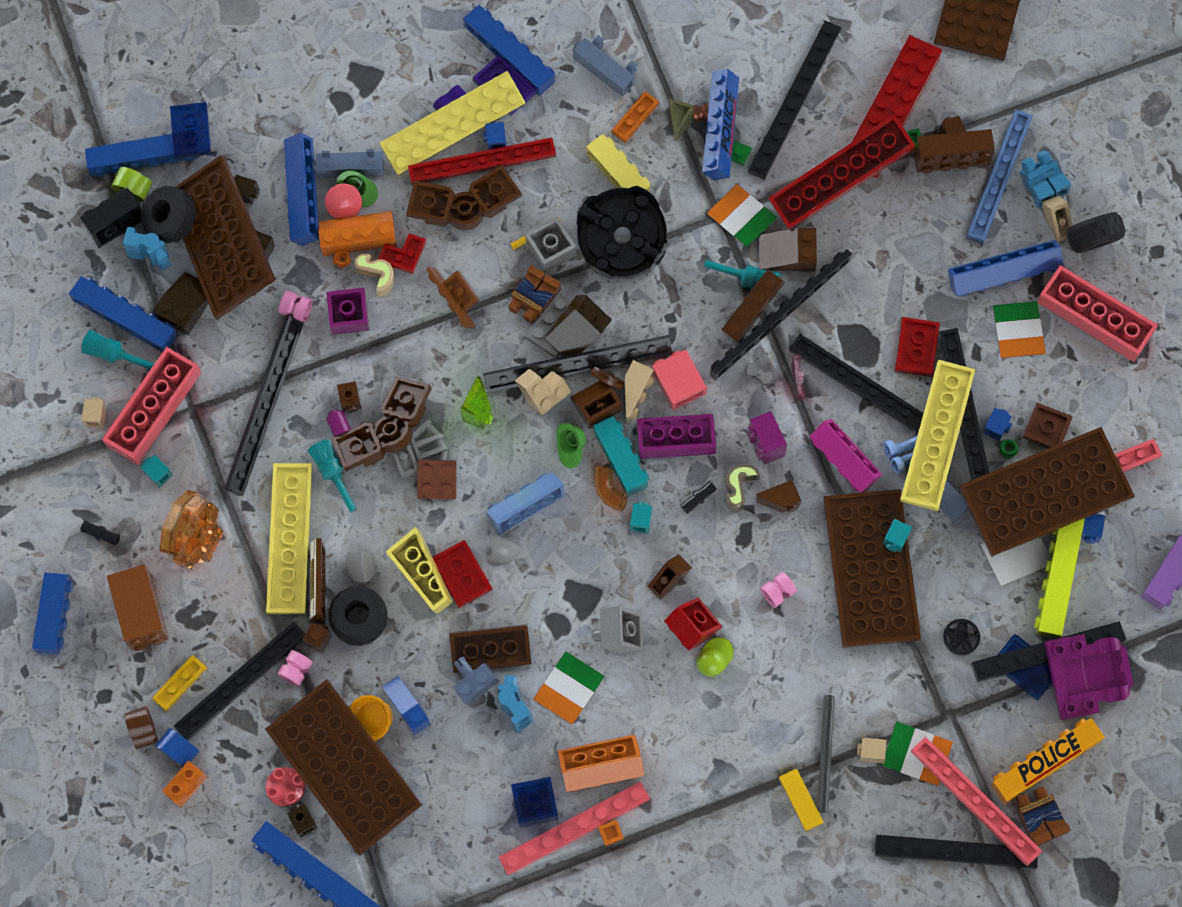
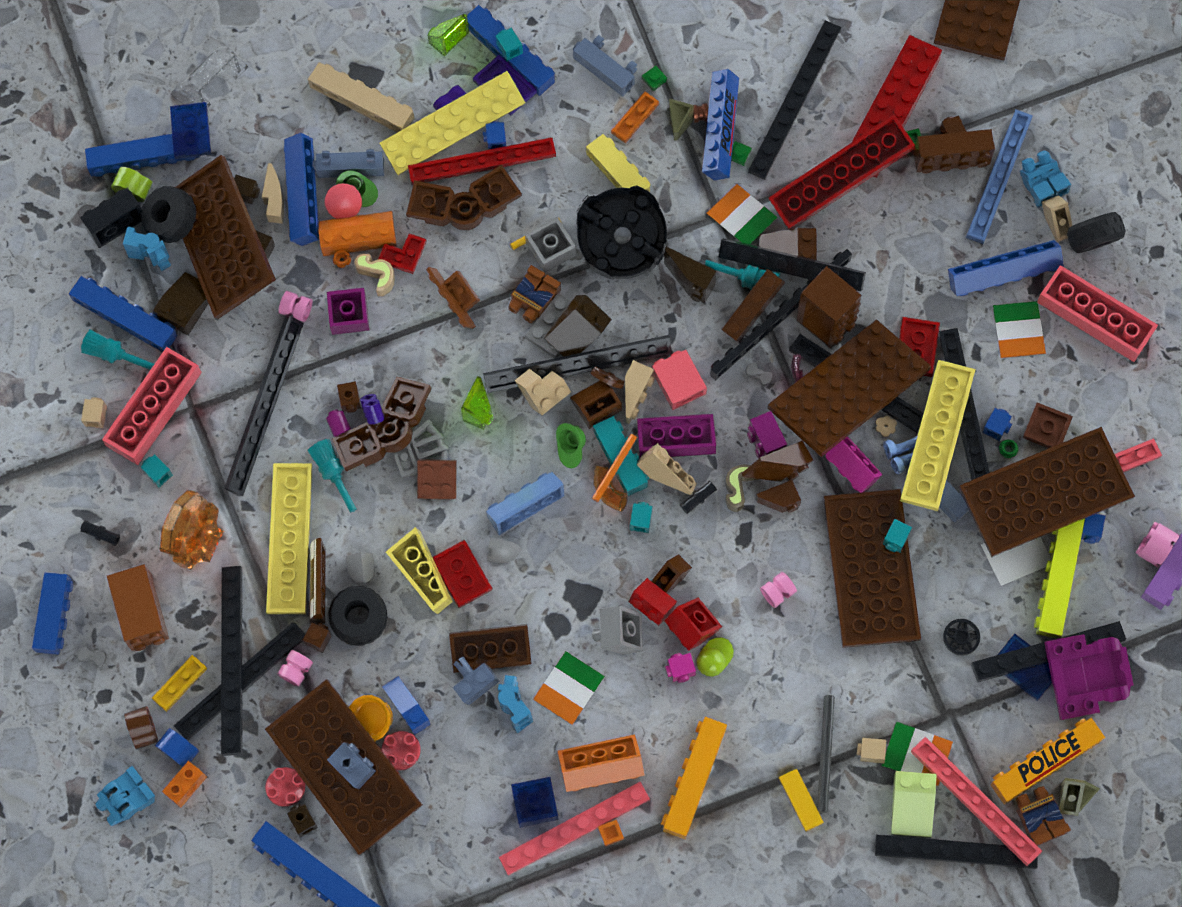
none -> dark azure hips [95,766,155,826]
none -> black plate [221,566,243,756]
none -> tan slope [262,163,284,224]
none -> tan brick [308,62,414,133]
none -> sand blue brick [327,743,376,789]
none -> dark purple axle [360,394,384,424]
none -> coral dish [381,731,421,770]
none -> clear neon green slope [427,13,469,57]
none -> teal brick [496,27,523,61]
none -> orange bar [592,434,637,502]
none -> red brick [628,578,677,626]
none -> tan slope [637,443,697,495]
none -> green plate [642,65,667,91]
none -> light orange brick [661,717,727,840]
none -> dark brown slope [664,246,717,303]
none -> dark pink brick [665,653,696,683]
none -> black plate [718,238,866,292]
none -> reddish brown slope [741,440,814,482]
none -> reddish brown plate [767,319,931,457]
none -> reddish brown hose [796,266,862,349]
none -> tan plant [876,415,897,437]
none -> yellowish green slope [891,771,936,838]
none -> olive slope [1058,778,1100,816]
none -> bright pink brick [1136,522,1180,568]

